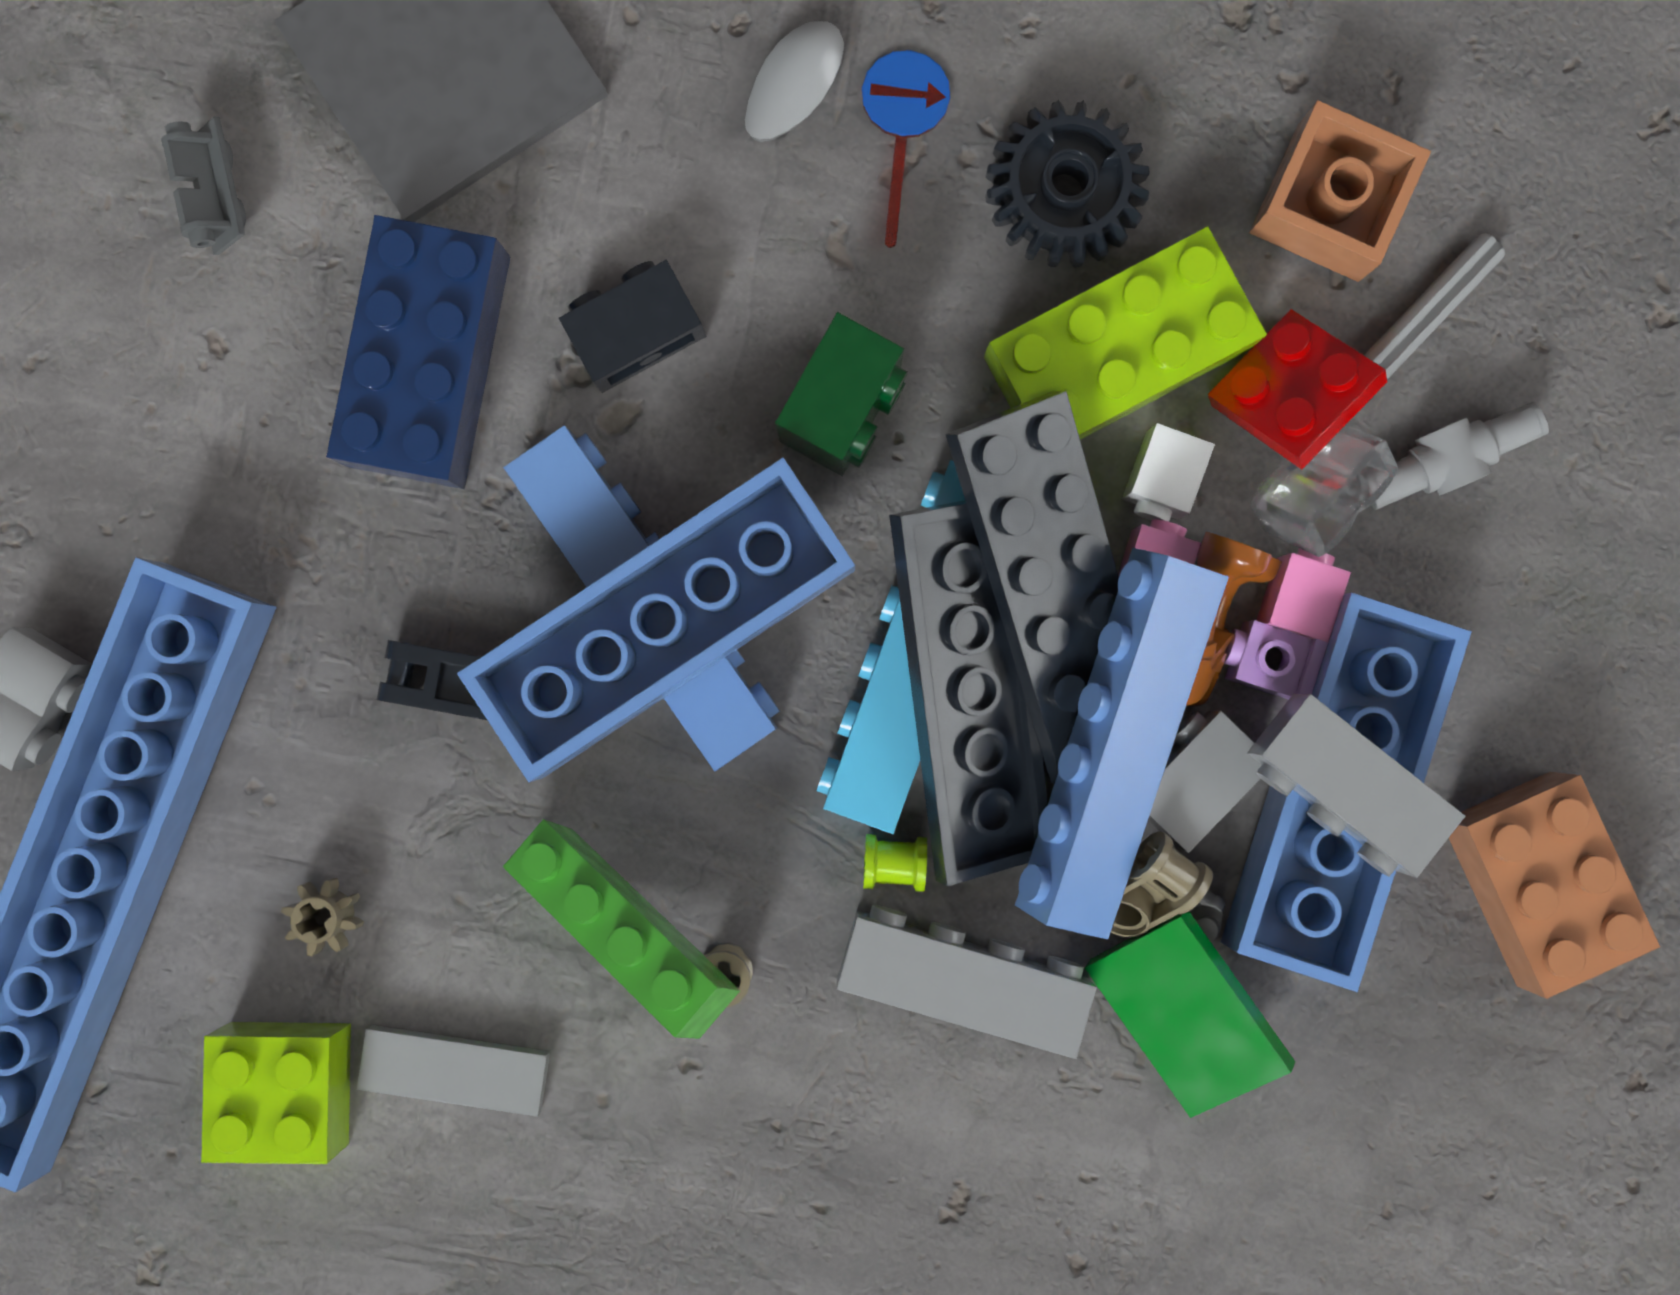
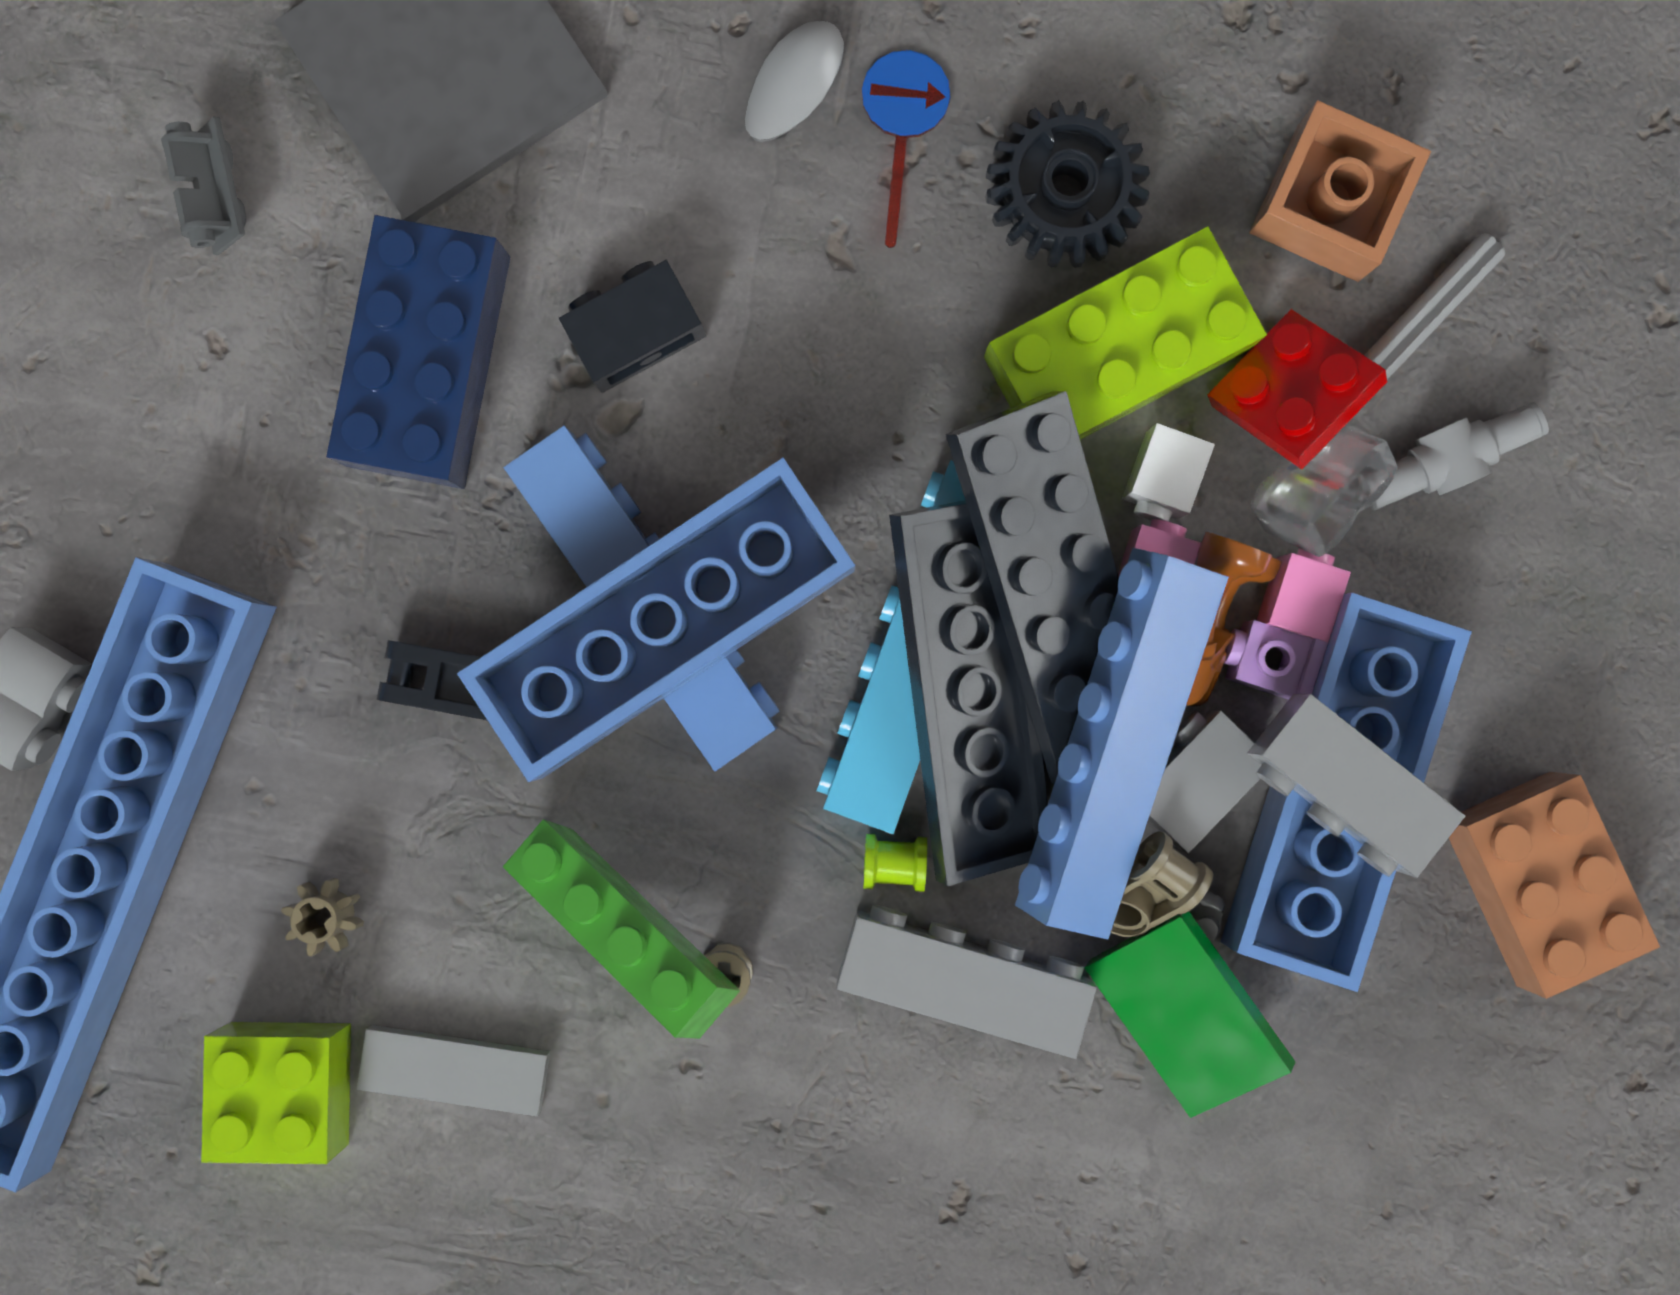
dark green brick [775,312,908,477] -> none

